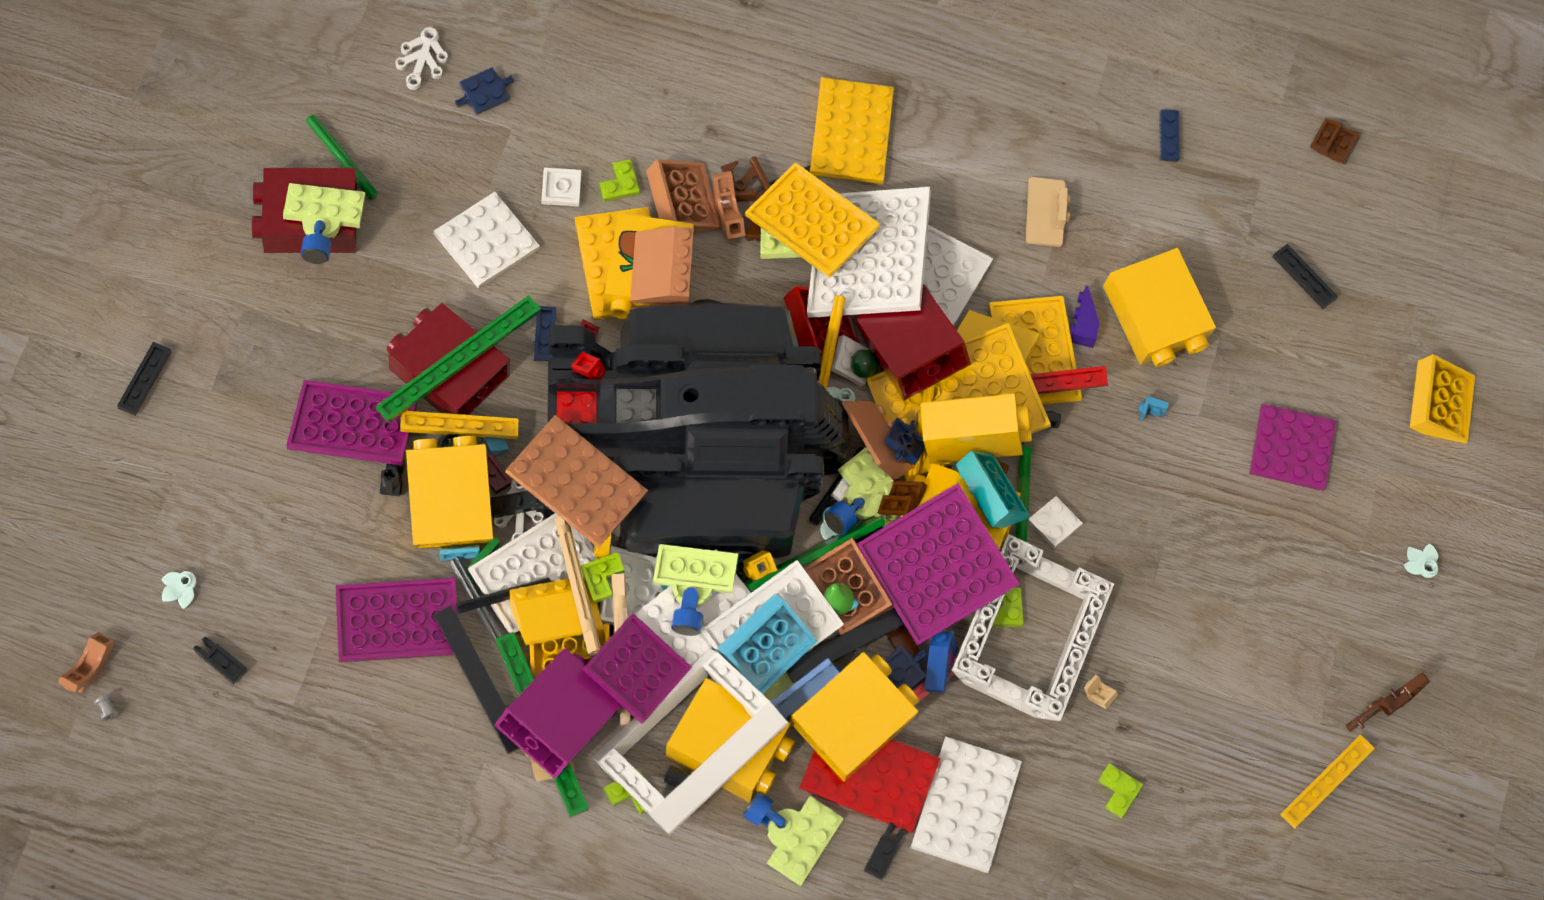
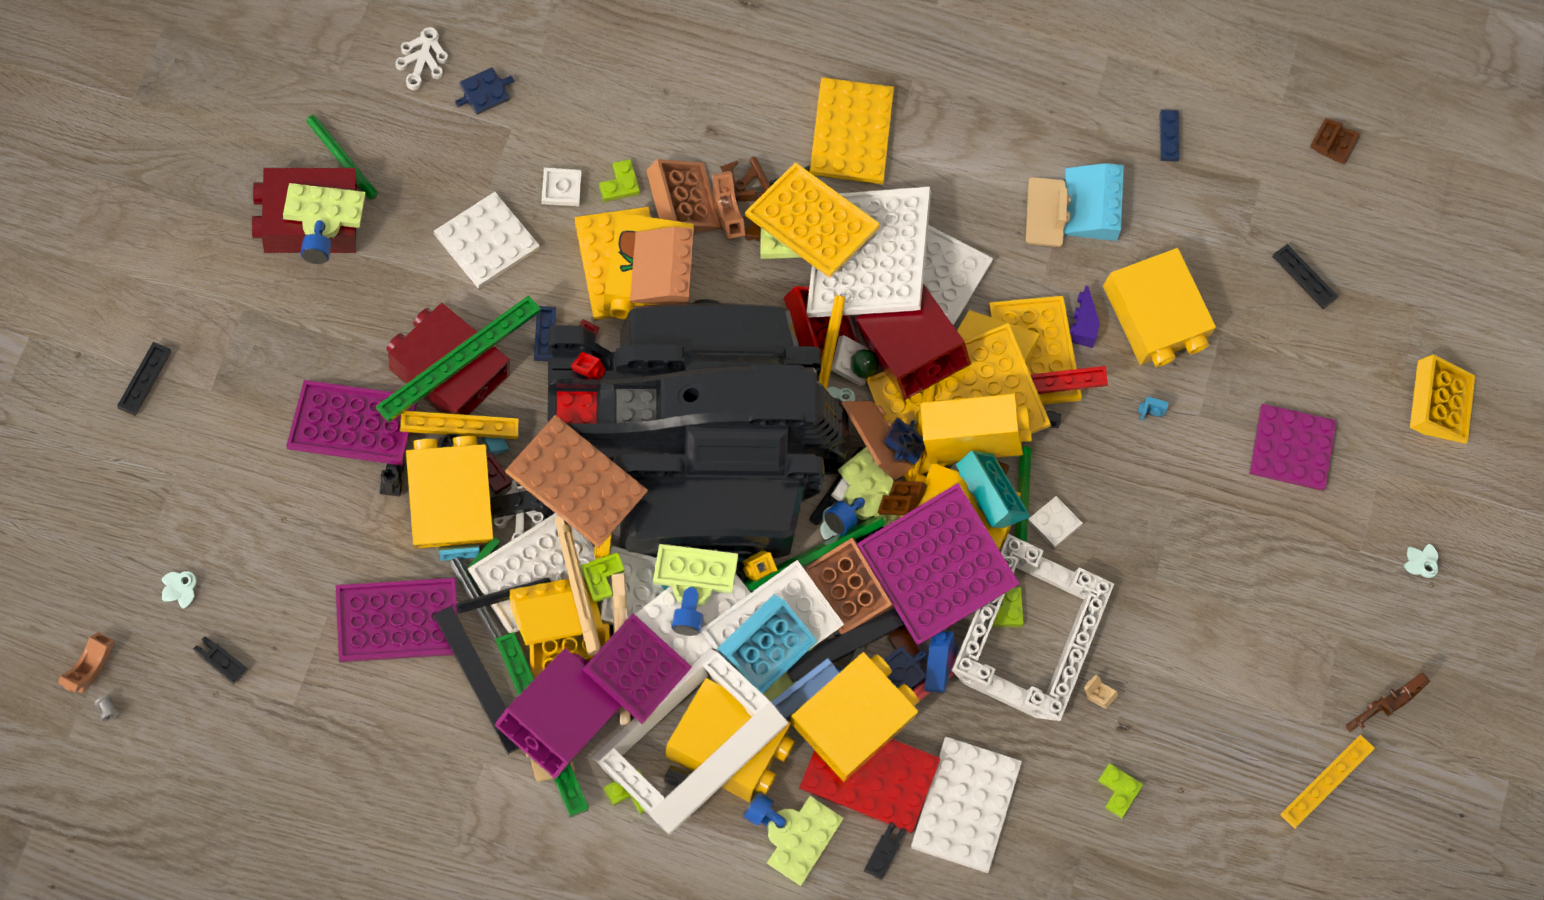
bright green hat [823,583,859,615] -> none
none -> medium azure slope [1063,163,1124,241]

